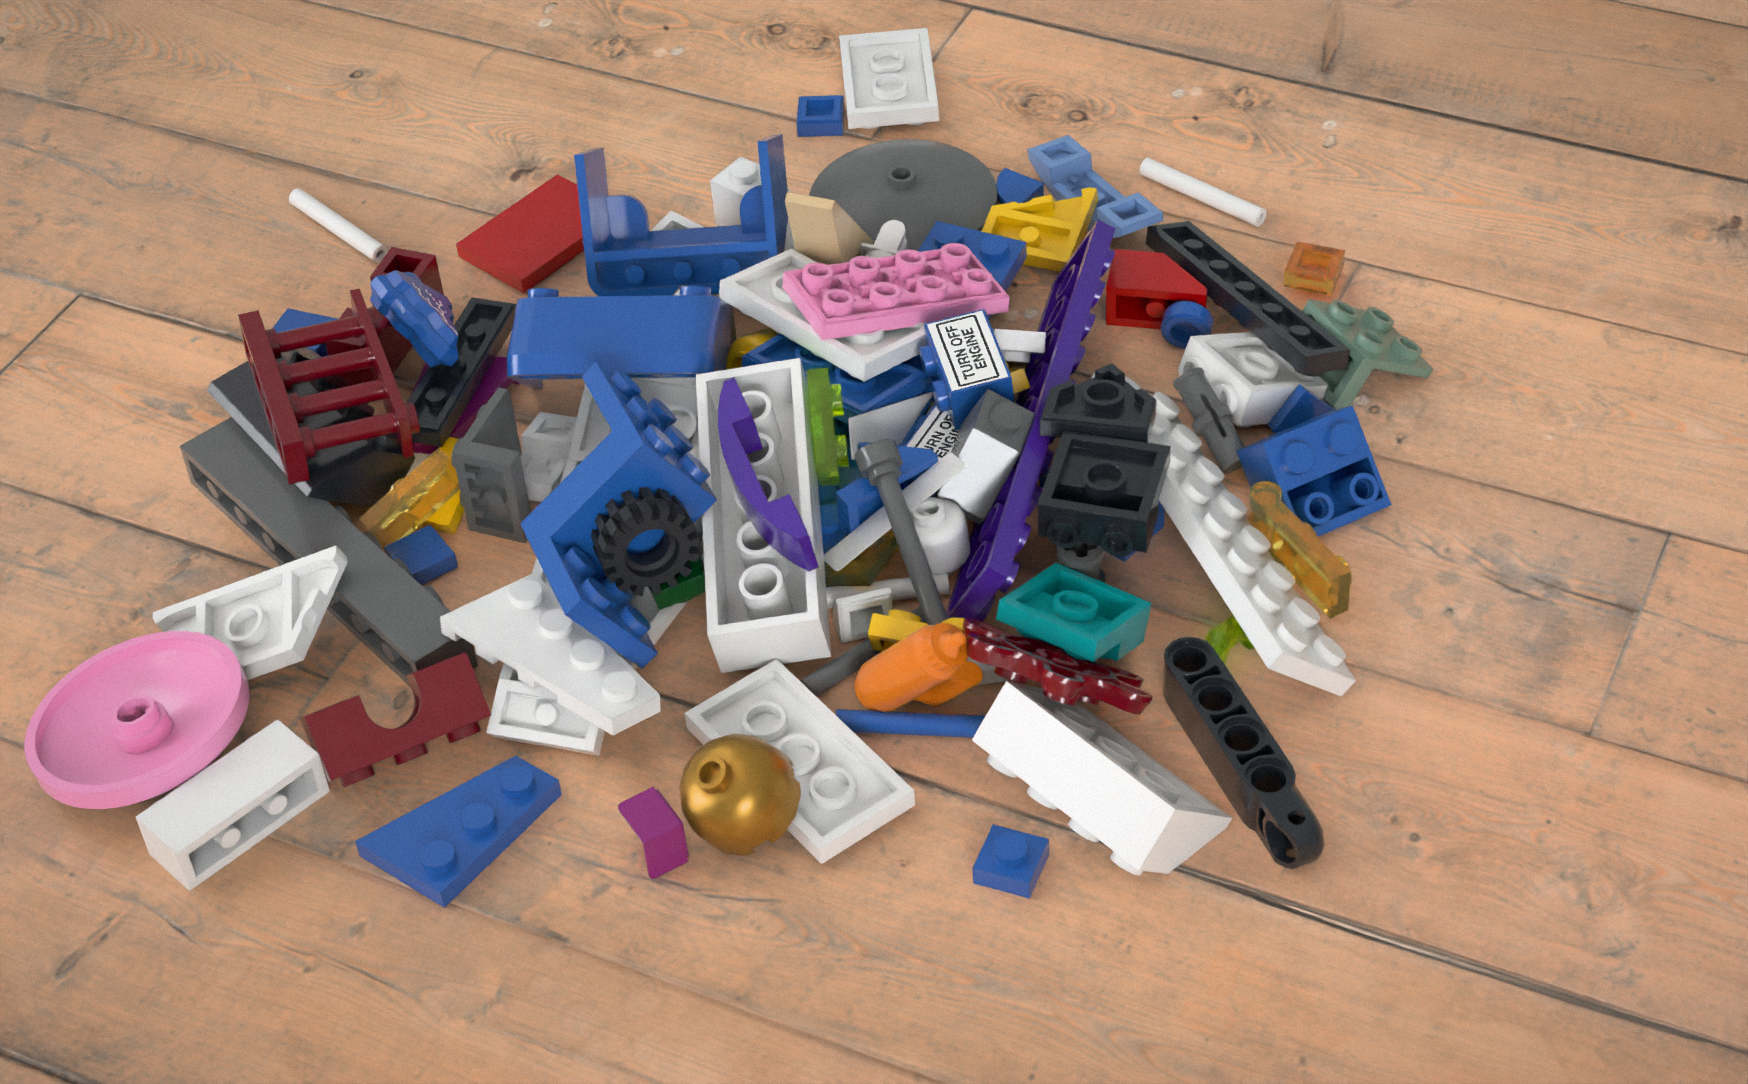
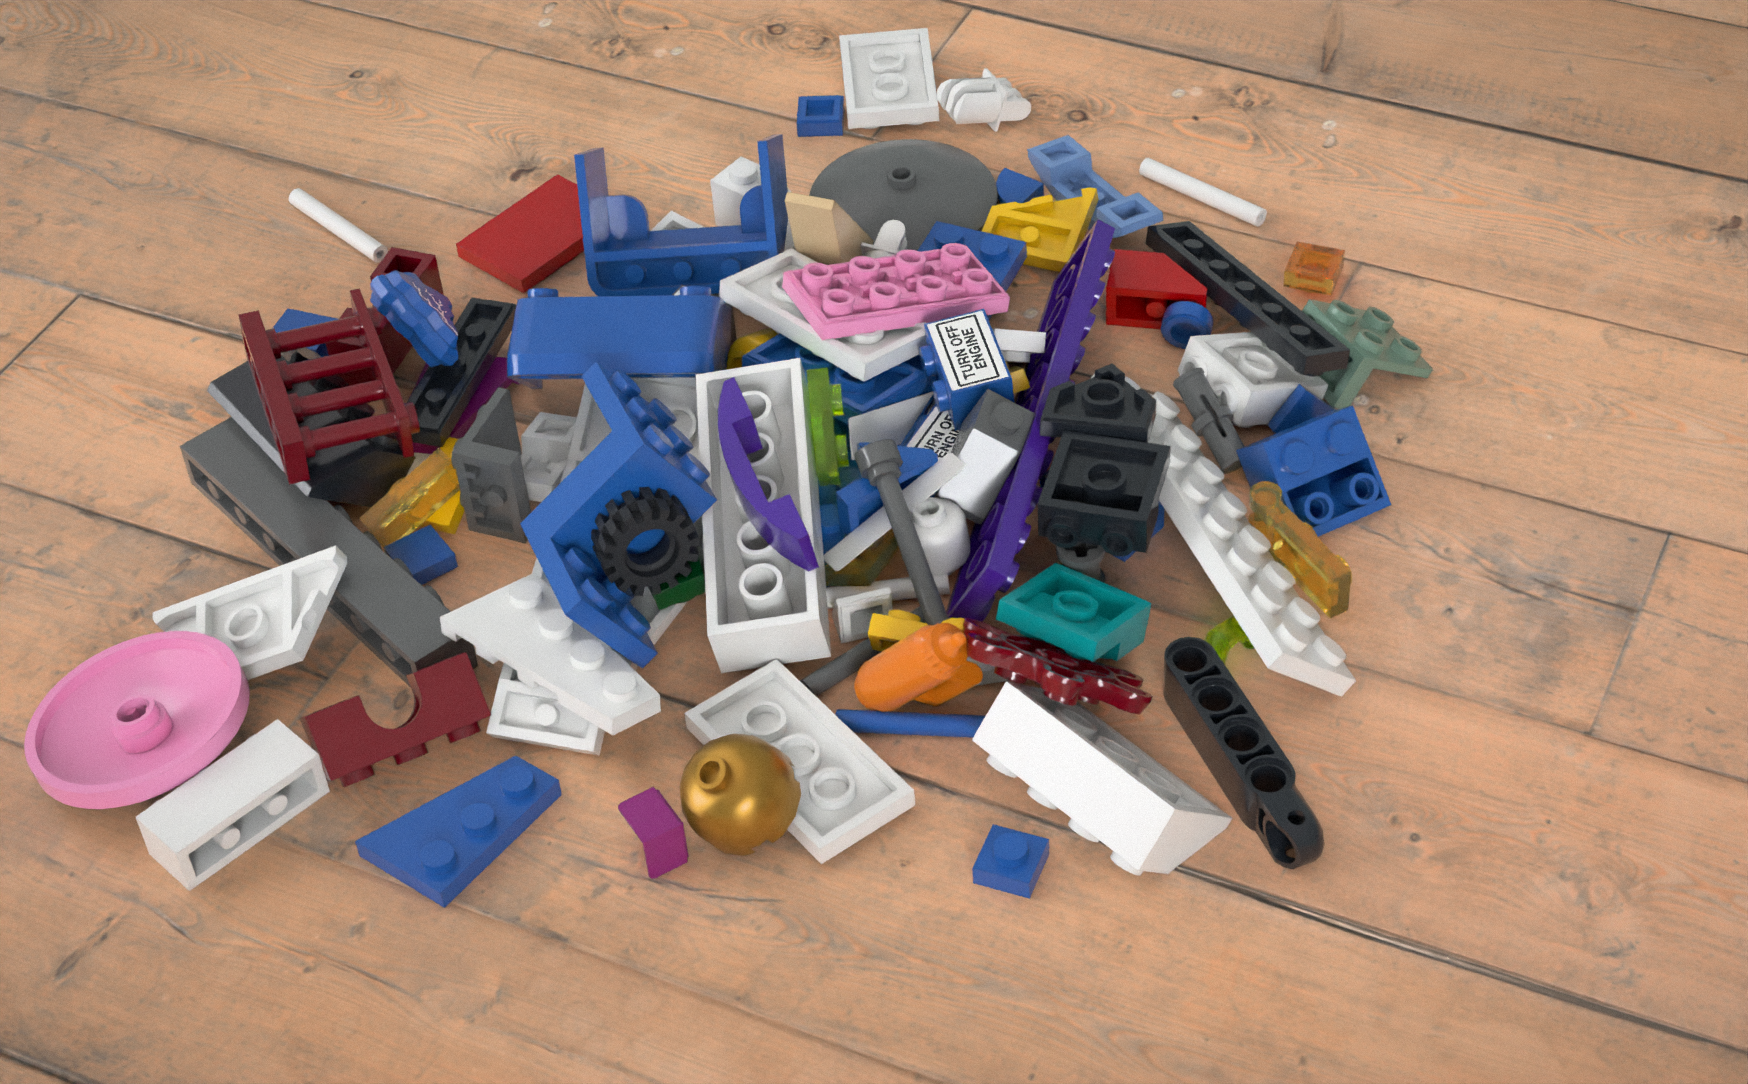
none -> white arm [937,68,1031,131]

